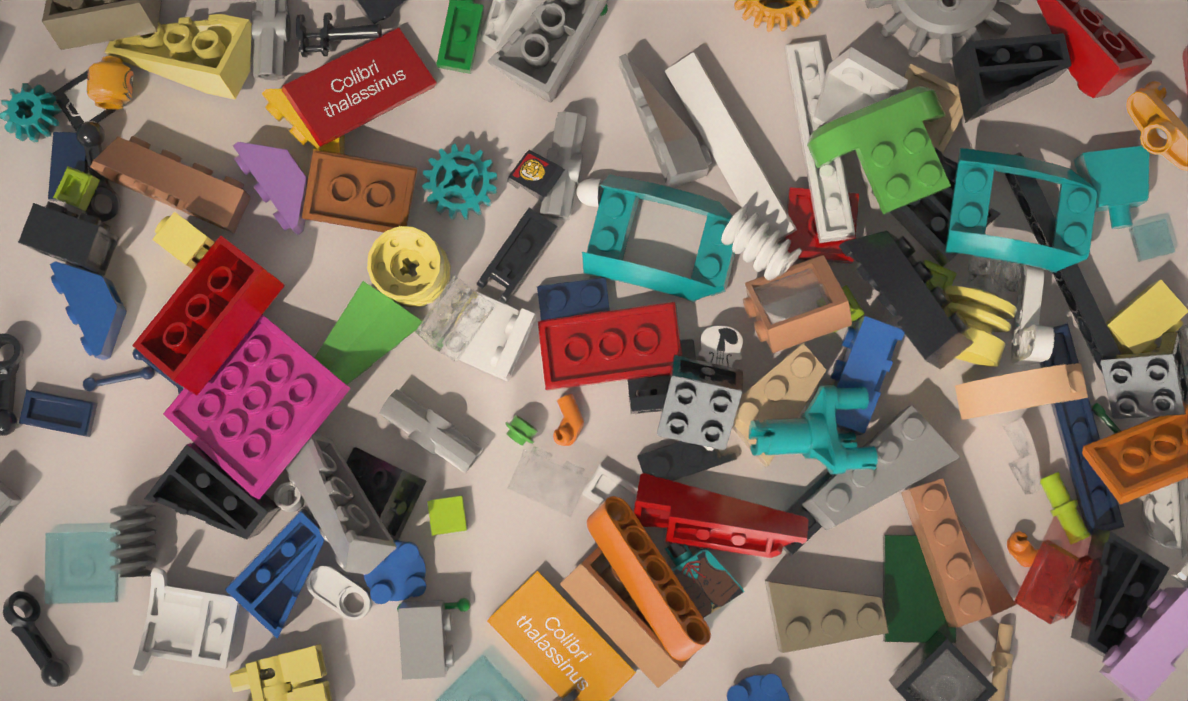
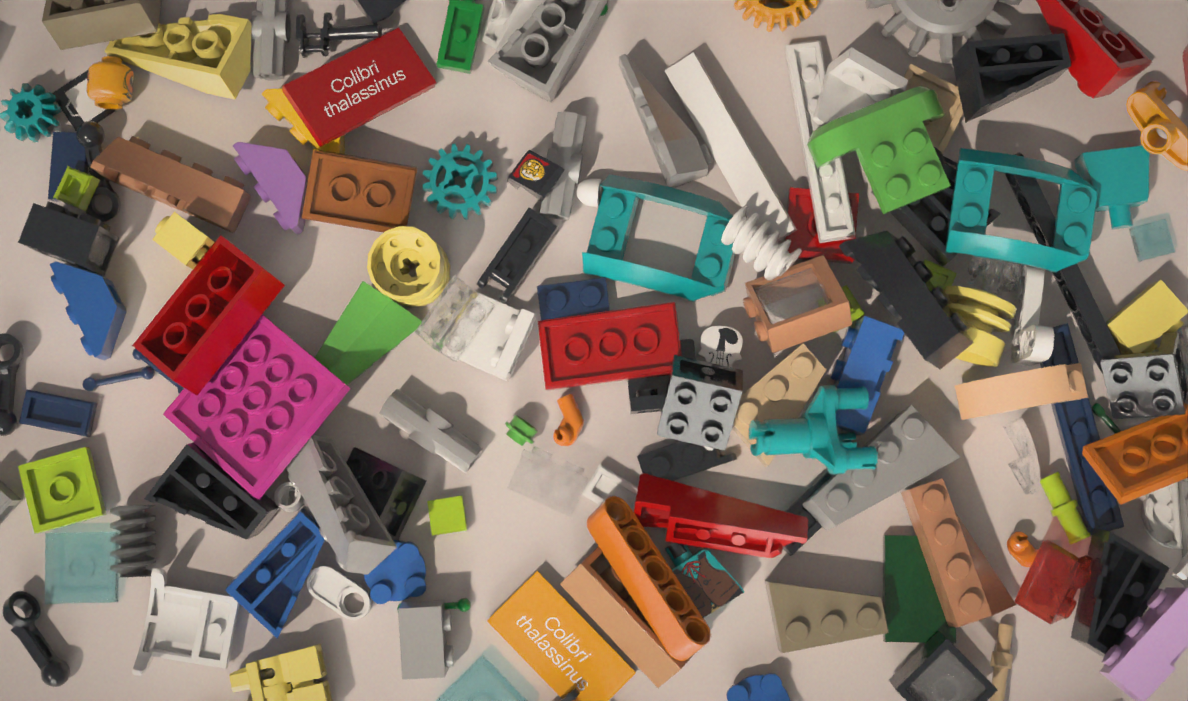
none -> lime plate [18,447,107,534]

